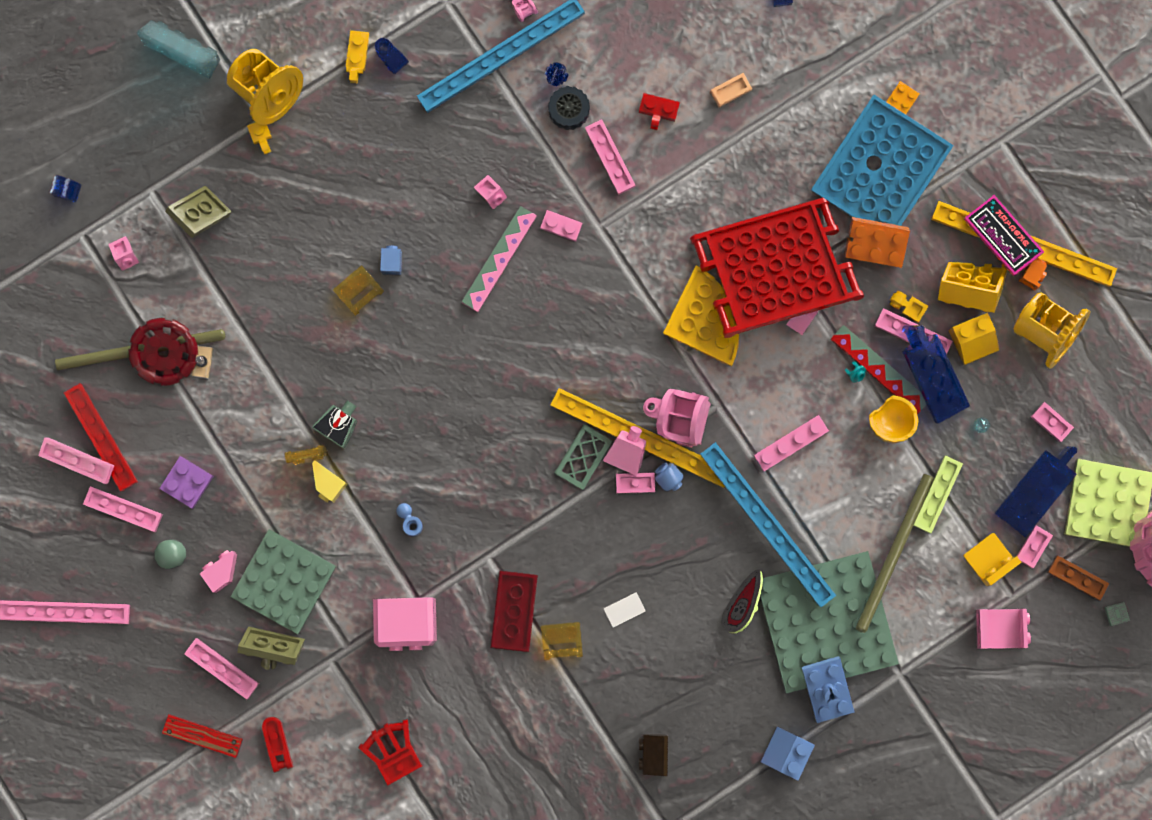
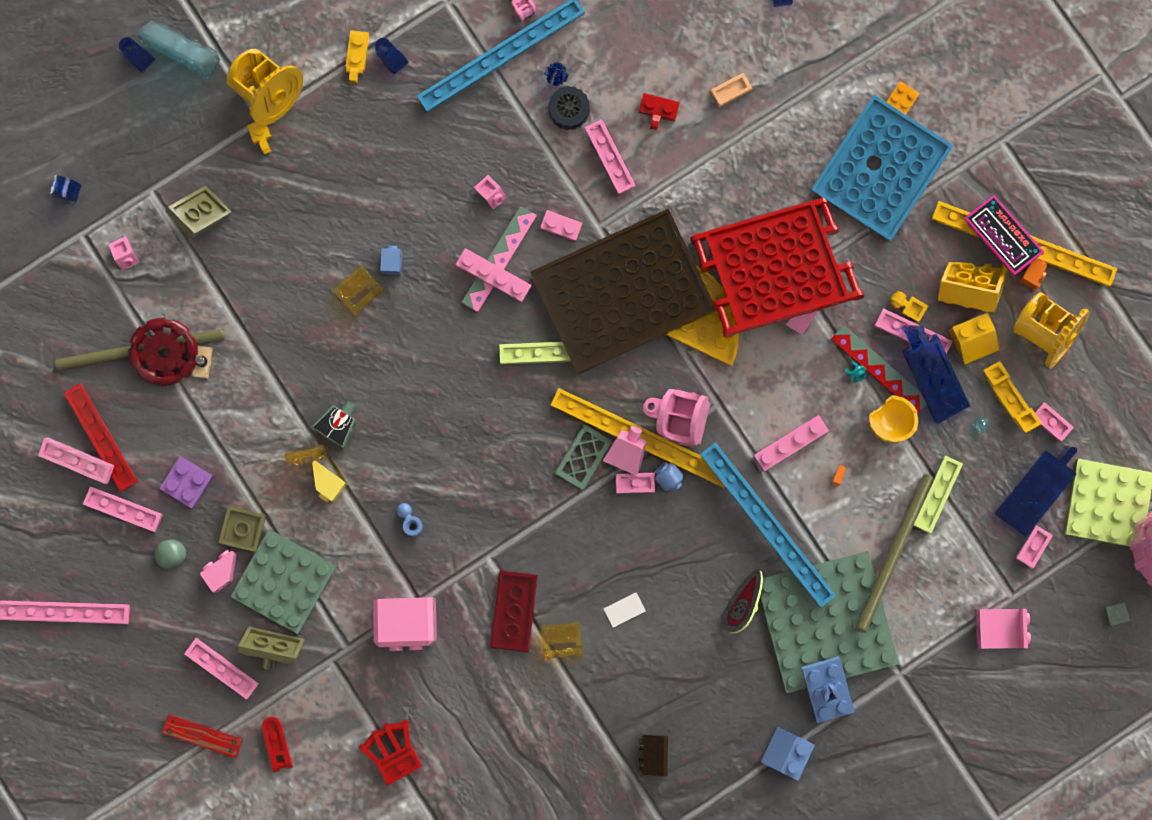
orange piece [844,217,910,268] -> none
yellow bracket [963,533,1021,586] -> none
dark orange plate [1047,555,1109,601] -> none
none -> clear blue piece [119,37,155,73]
none -> olive plate [218,506,266,552]
none -> bright pink plate [456,248,532,303]
none -> yellowish green plate [499,342,571,365]
none -> dark brown plate [530,209,717,375]
none -> orange tile [831,465,846,487]
none -> yellow slope [983,361,1042,434]

